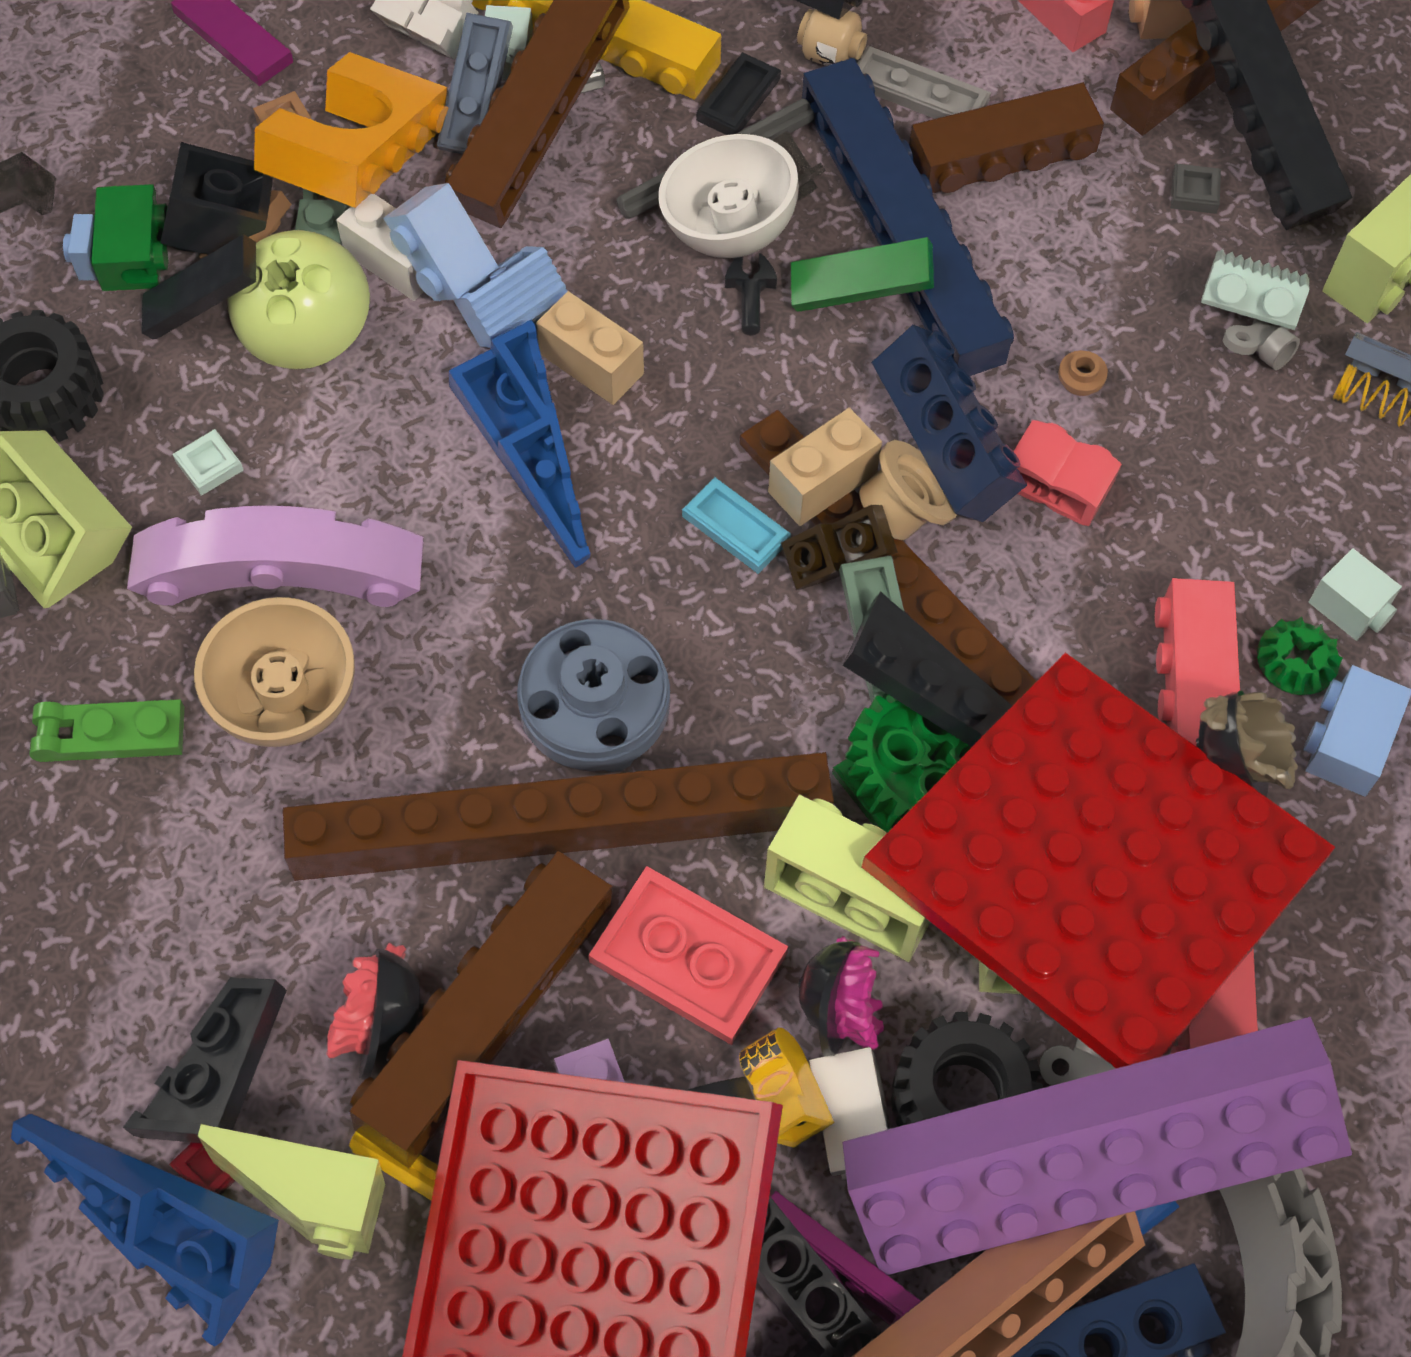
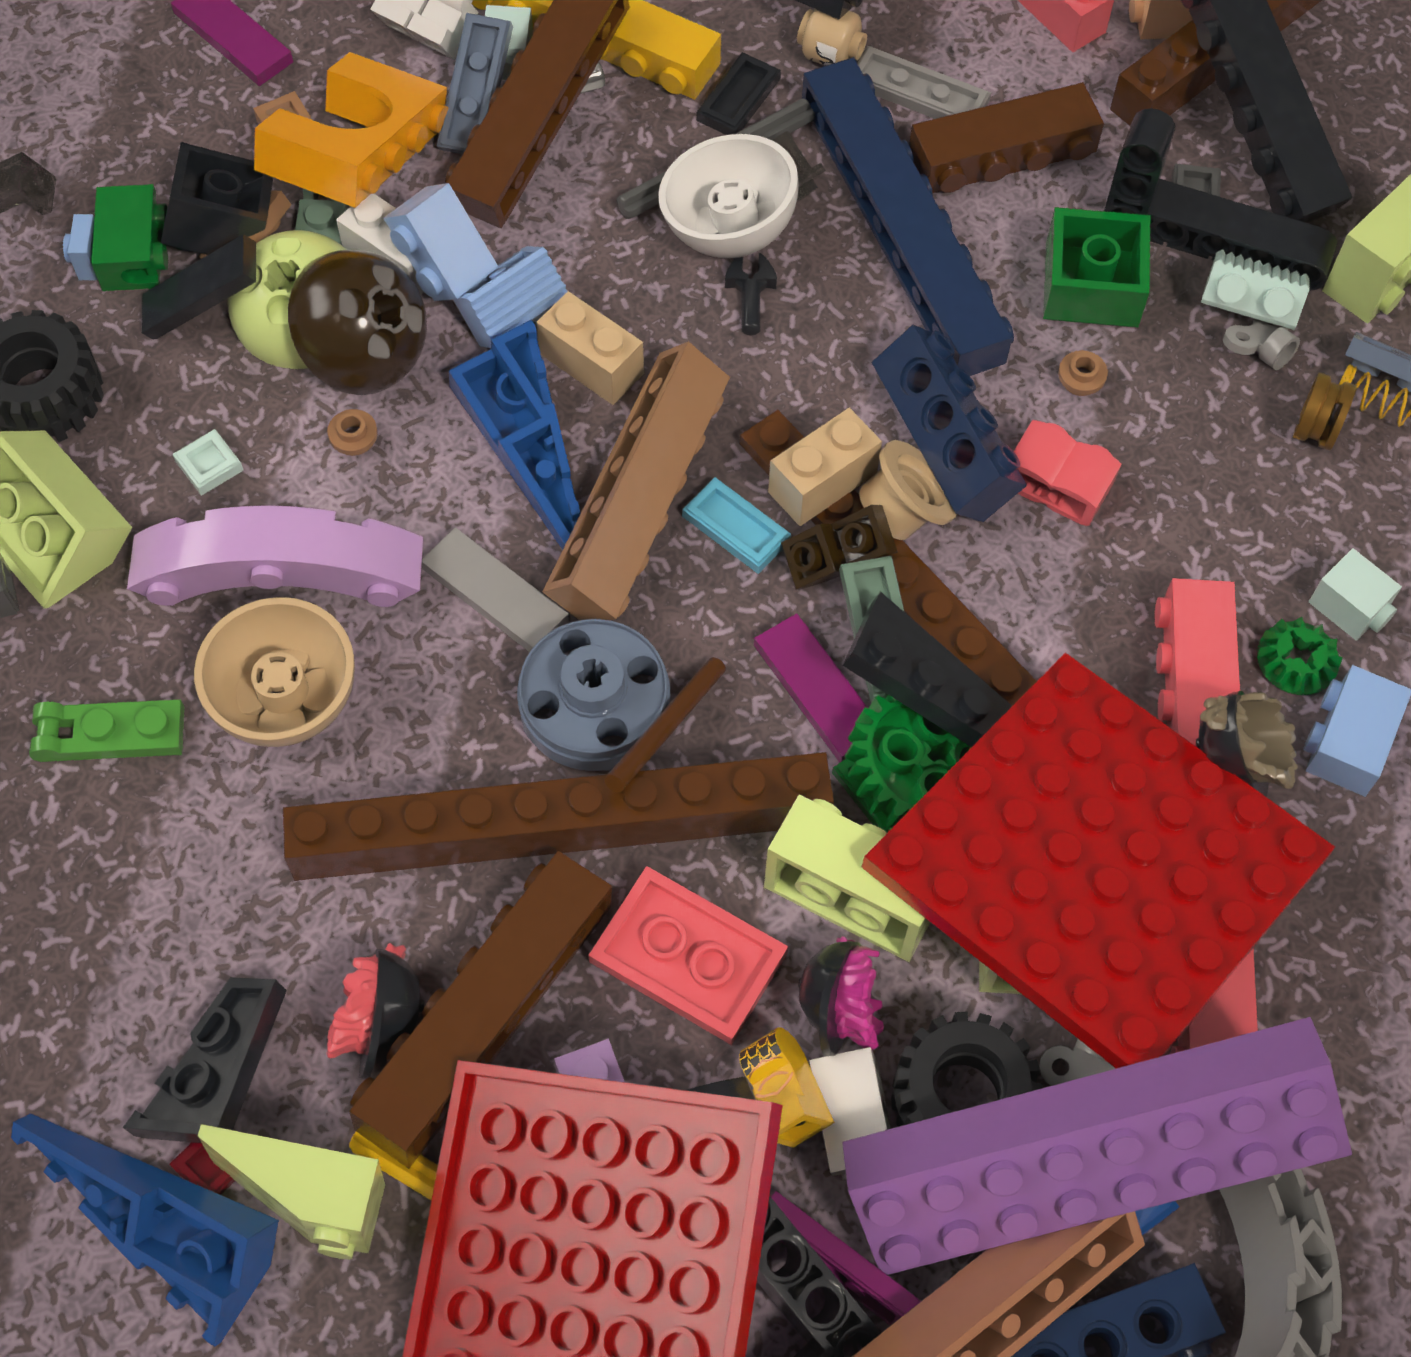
green tile [791,237,934,311] -> none
none -> dark brown piece [288,249,427,395]
none -> medium nougat plate [327,409,378,456]
none -> light grey tile [421,527,569,652]
none -> medium nougat brick [542,341,730,621]
none -> reddish brown bar [605,657,726,793]
none -> magenta tile [754,613,868,763]
none -> green brick [1043,207,1150,328]
none -> black beam [1104,108,1338,291]
none -> pearl gold wheel [1293,372,1357,451]

